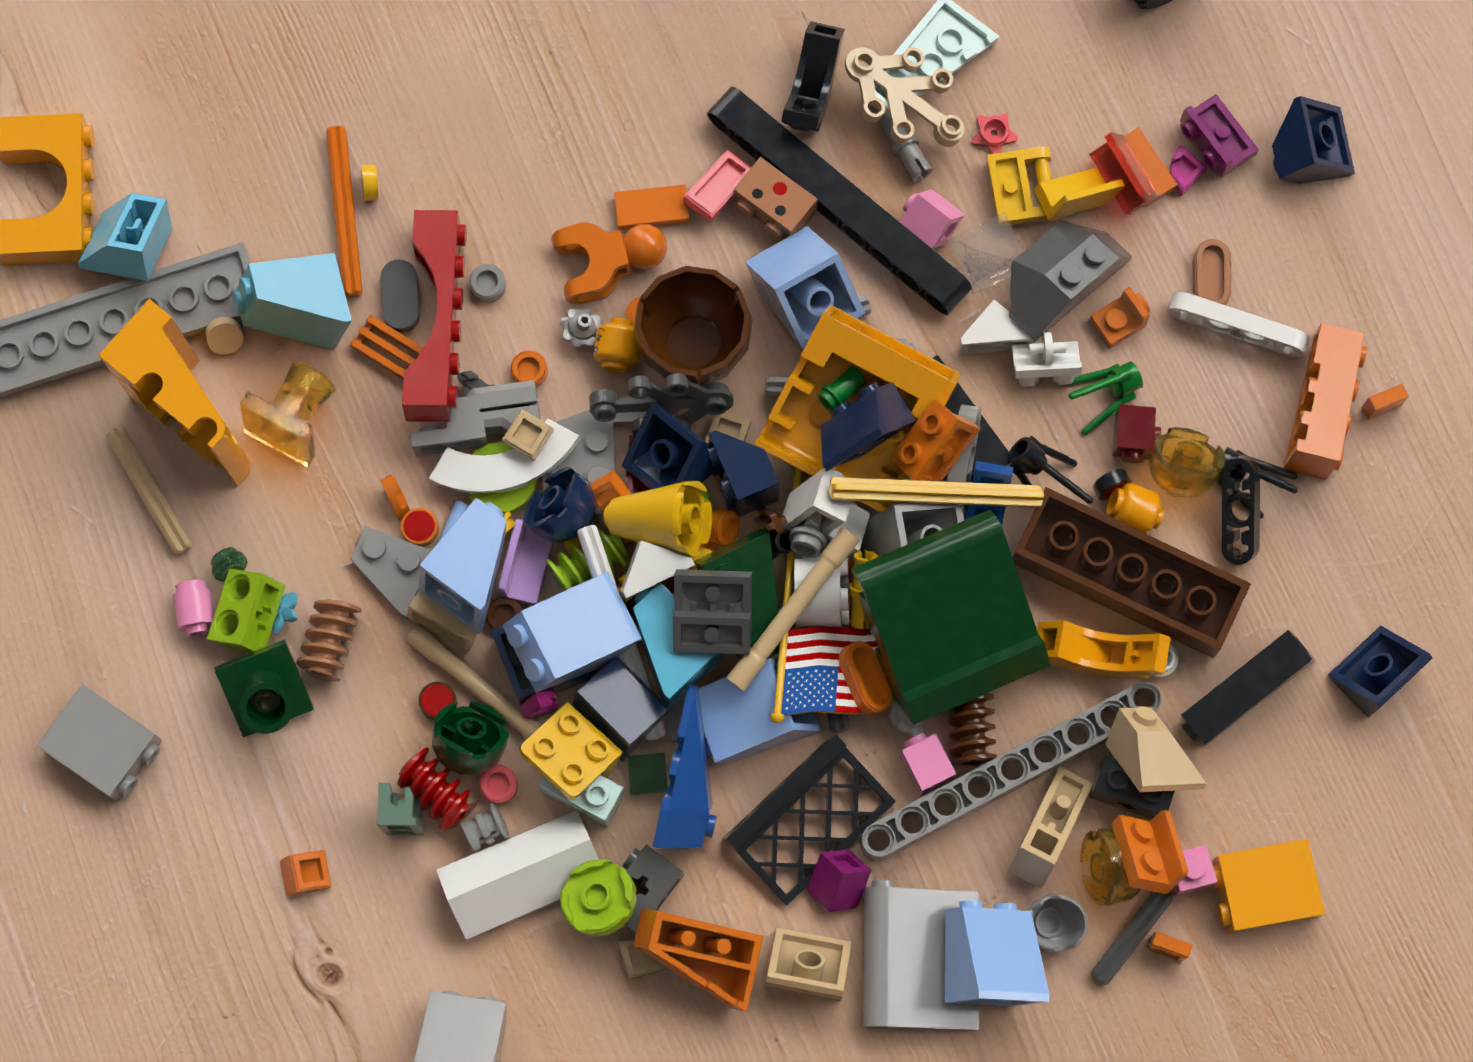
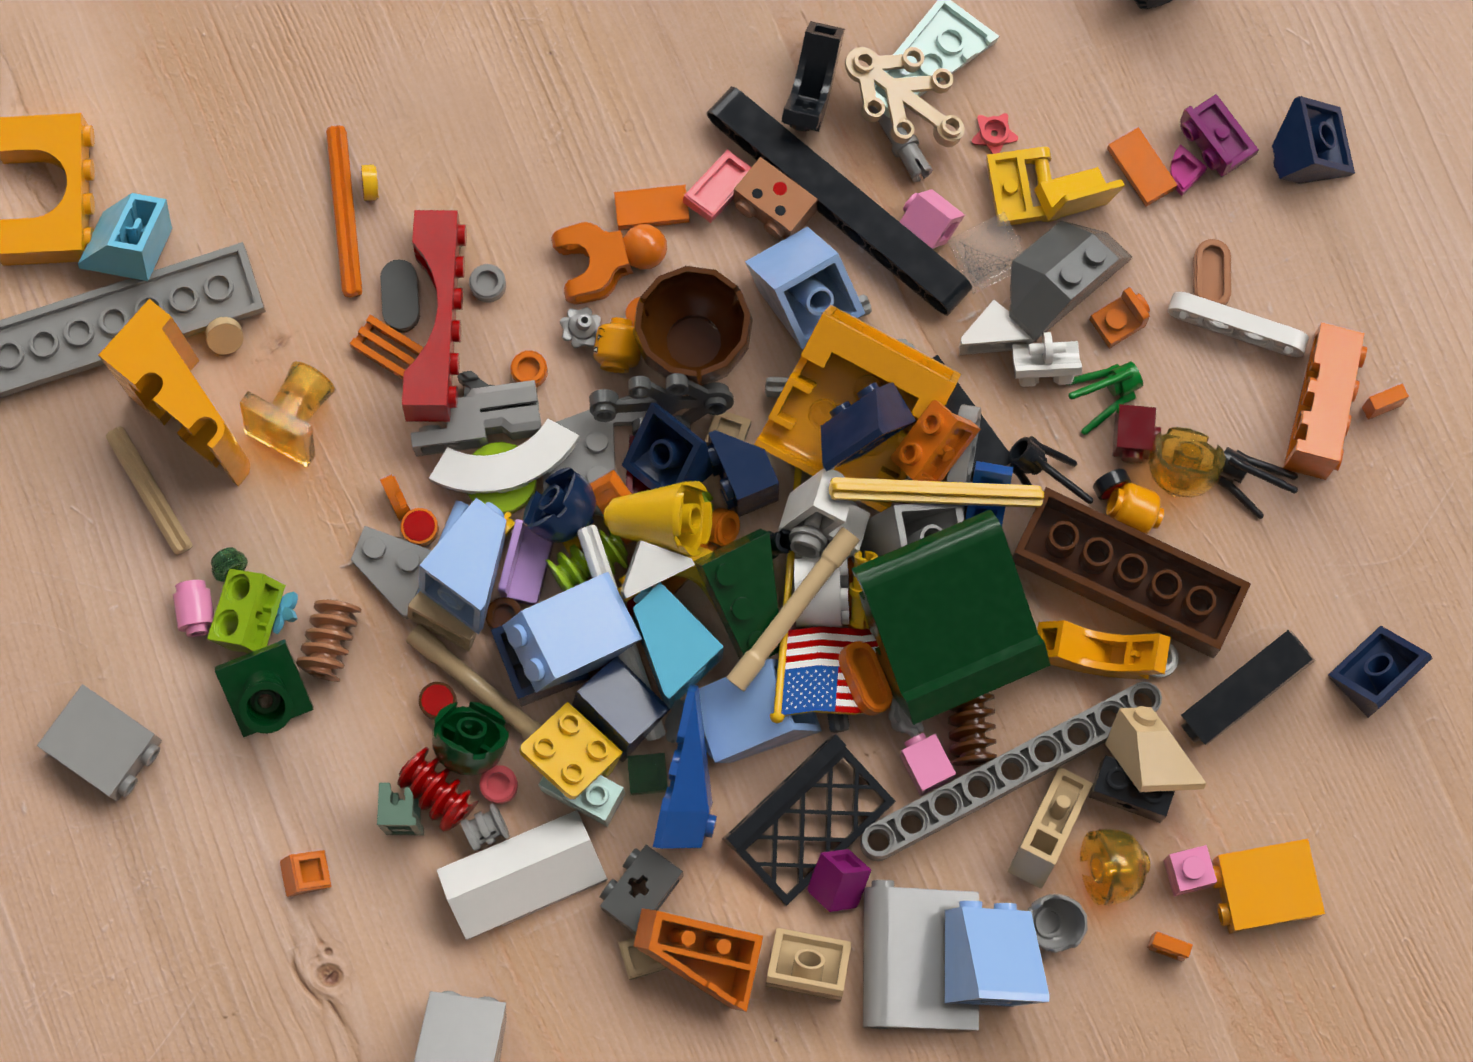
medium azure slope [232,253,352,349] -> none
tan tile [502,409,554,461] -> none
dark pink tile [519,691,559,719] -> none
lime tile [560,859,637,937] -> none
dark grey slope [673,569,752,654] -> none
reddish brown axle [753,506,788,535] -> none
green pin [818,366,866,411] -> none
clear red panel [1089,132,1159,215] -> none
dark grey axle [1091,892,1173,985] -> none
orange bracket [1111,810,1189,894] -> none
black beam [1221,455,1261,565] -> none

